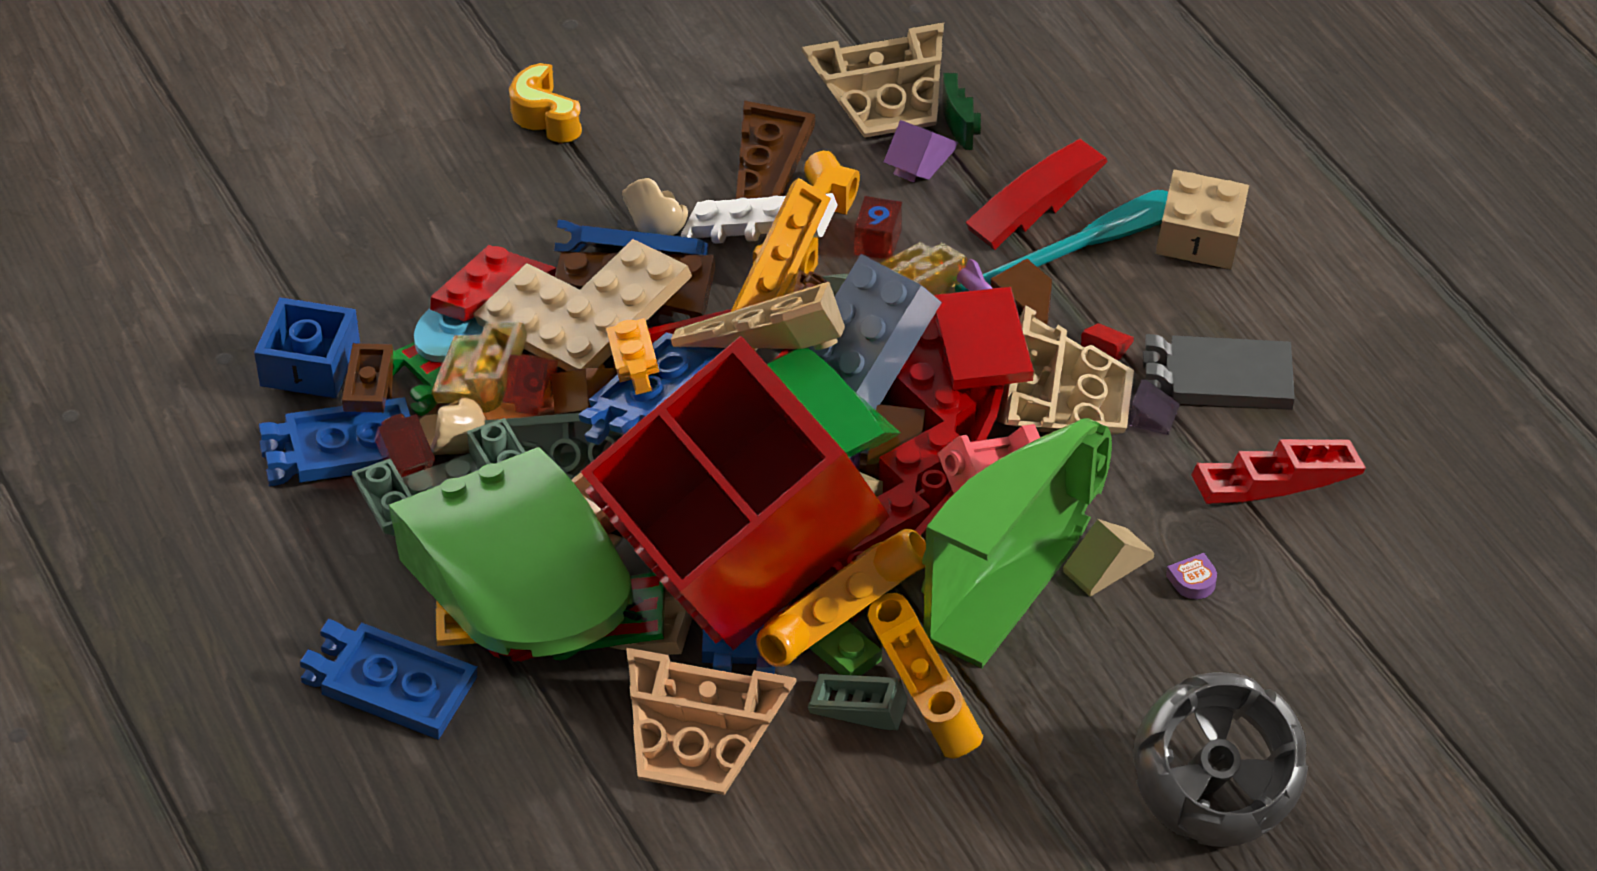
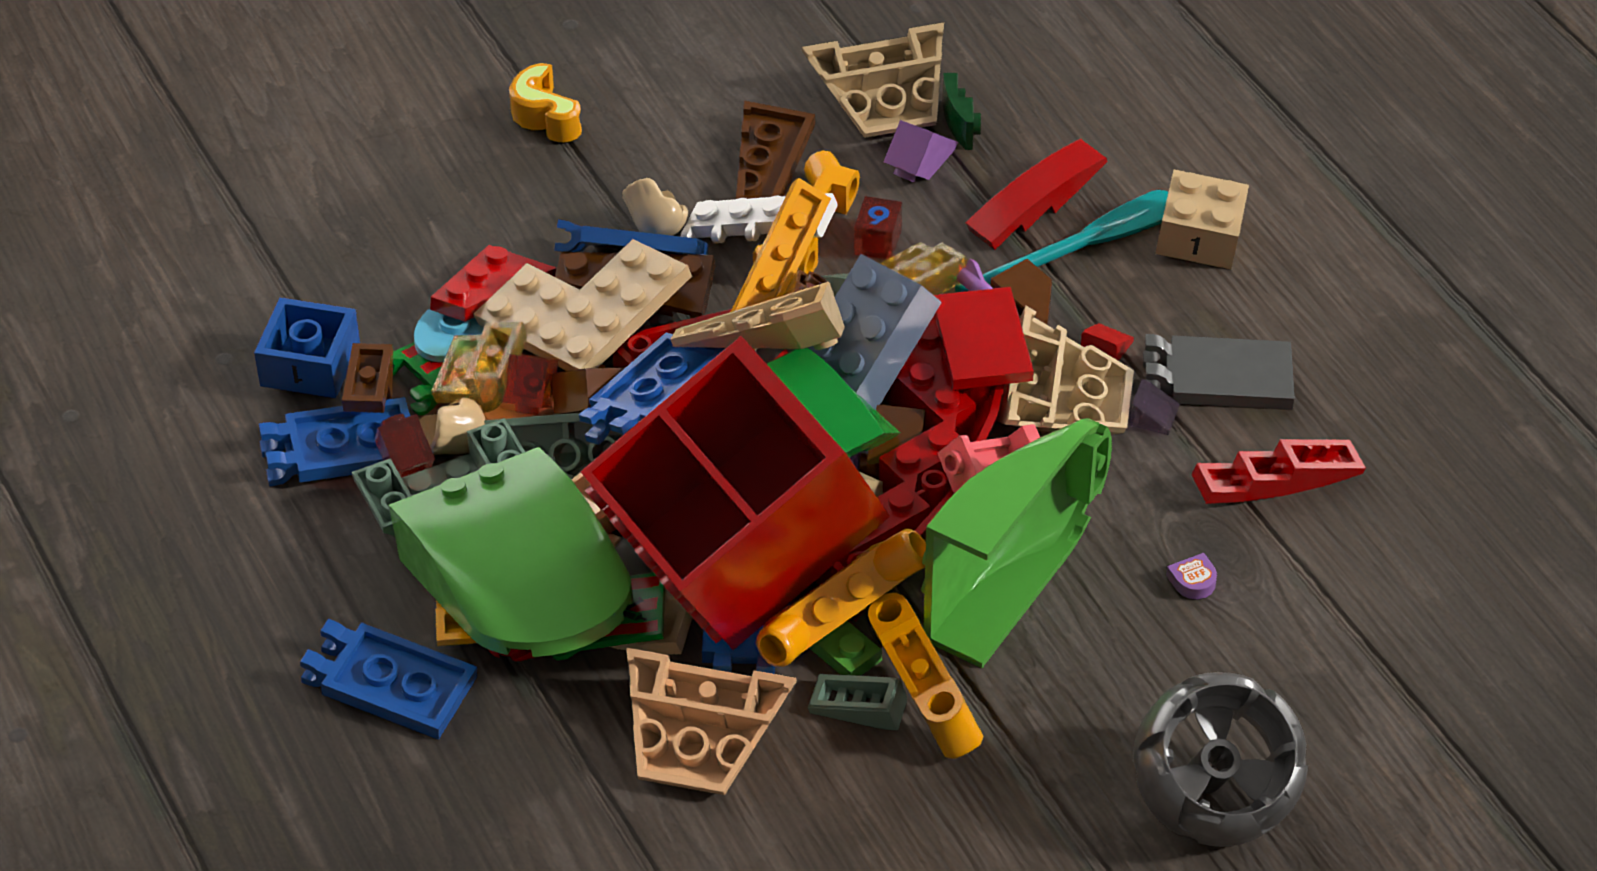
light orange hinge [606,318,660,395] -> none
tan slope [1063,519,1154,597] -> none

